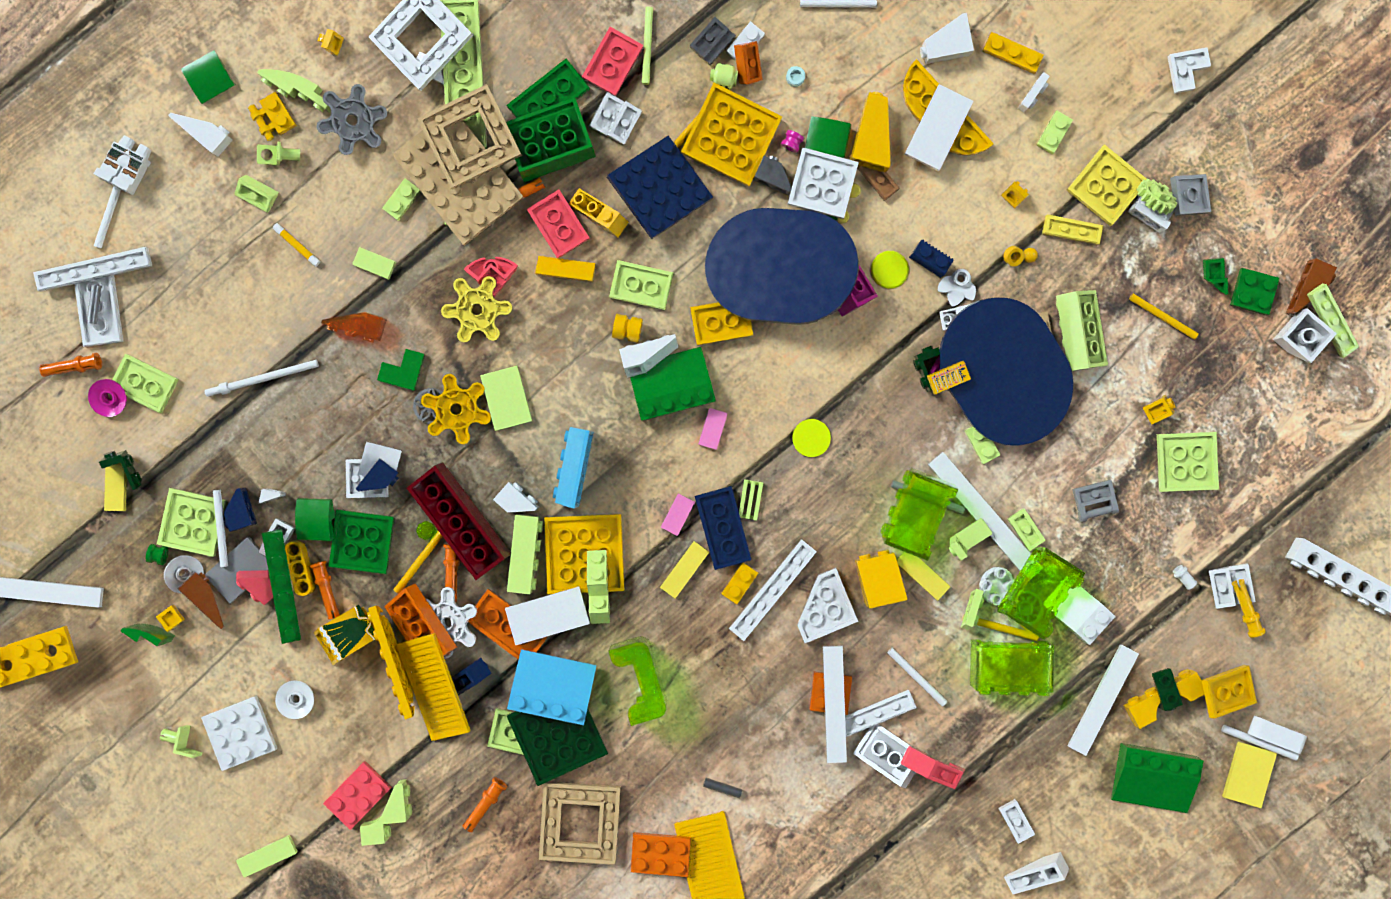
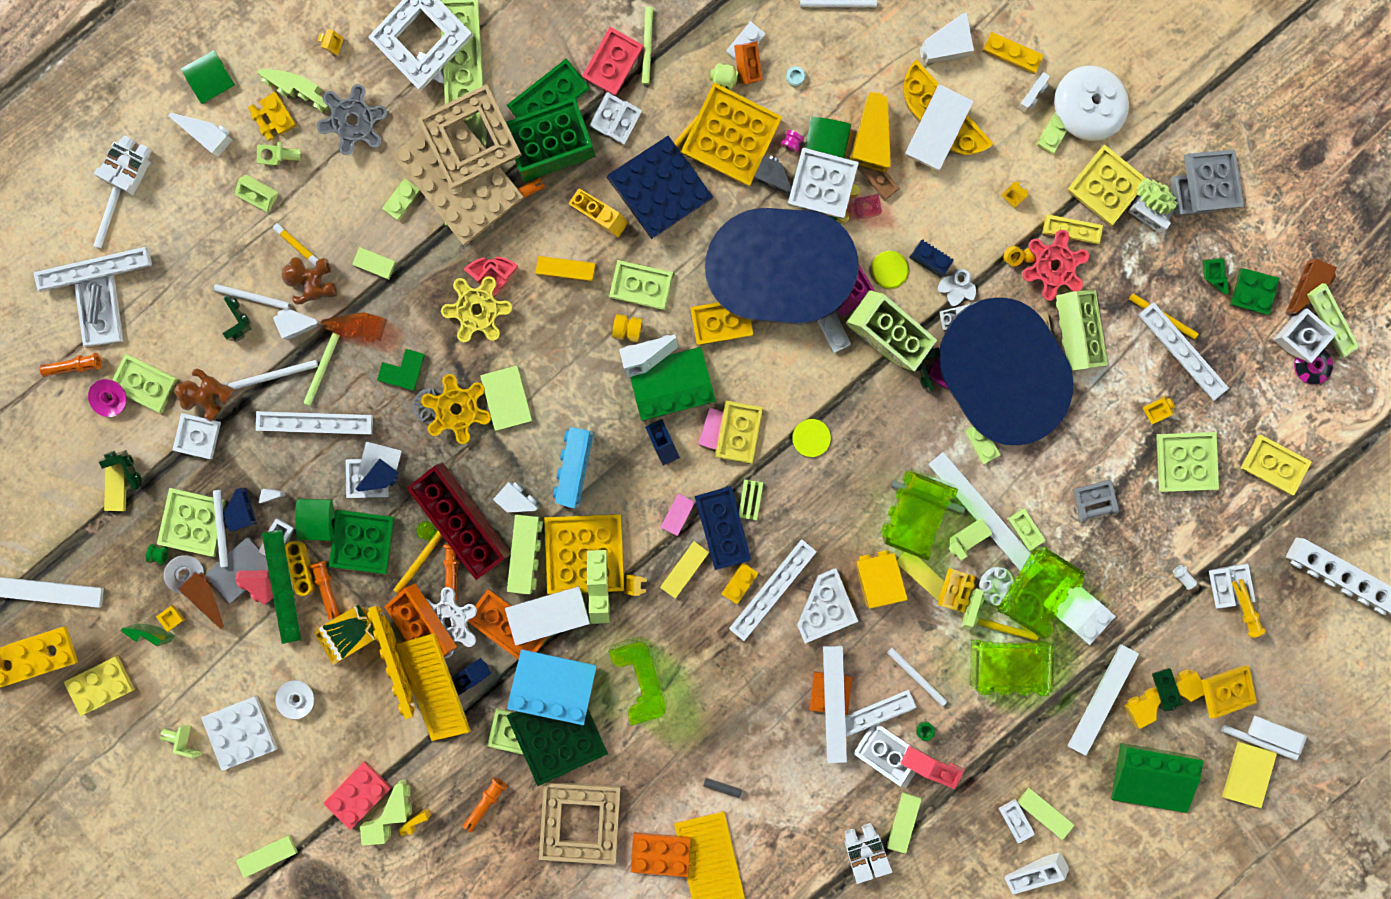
coral plate [527,189,590,259] -> none
flat silver plate [690,17,736,65] -> none
yellow tile [927,361,971,394] -> none
white plate [1167,47,1211,94] -> none
none -> light yellow plate [64,656,135,716]
none -> white plate [173,413,221,459]
none -> dark orange animal [174,369,235,422]
none -> white piece [214,284,290,309]
none -> dark green bracket [222,295,252,342]
none -> white plate [256,411,373,434]
none -> white slope [273,309,322,340]
none -> dark orange animal [282,257,337,304]
none -> yellowish green bar [304,333,340,406]
none -> yellow slope [399,808,431,836]
none -> yellow tile [624,575,647,596]
none -> dark blue slope [645,419,680,466]
none -> light yellow tile [715,400,763,464]
none -> white plate [818,312,851,353]
none -> white hips [844,823,892,884]
none -> yellowish green brick [846,291,937,372]
none -> clear pink brick [852,193,882,220]
none -> yellowish green tile [887,792,922,854]
none -> green tile [916,721,935,741]
none -> yellow plate [937,568,976,613]
none -> yellowish green tile [1017,787,1075,840]
none -> coral plate [1022,230,1089,301]
none -> white brick [1054,65,1129,141]
none -> white tile [1138,302,1229,401]
none -> light grey plate [1184,150,1244,212]
none -> light yellow plate [1240,435,1312,496]
none -> dish [1294,349,1333,384]

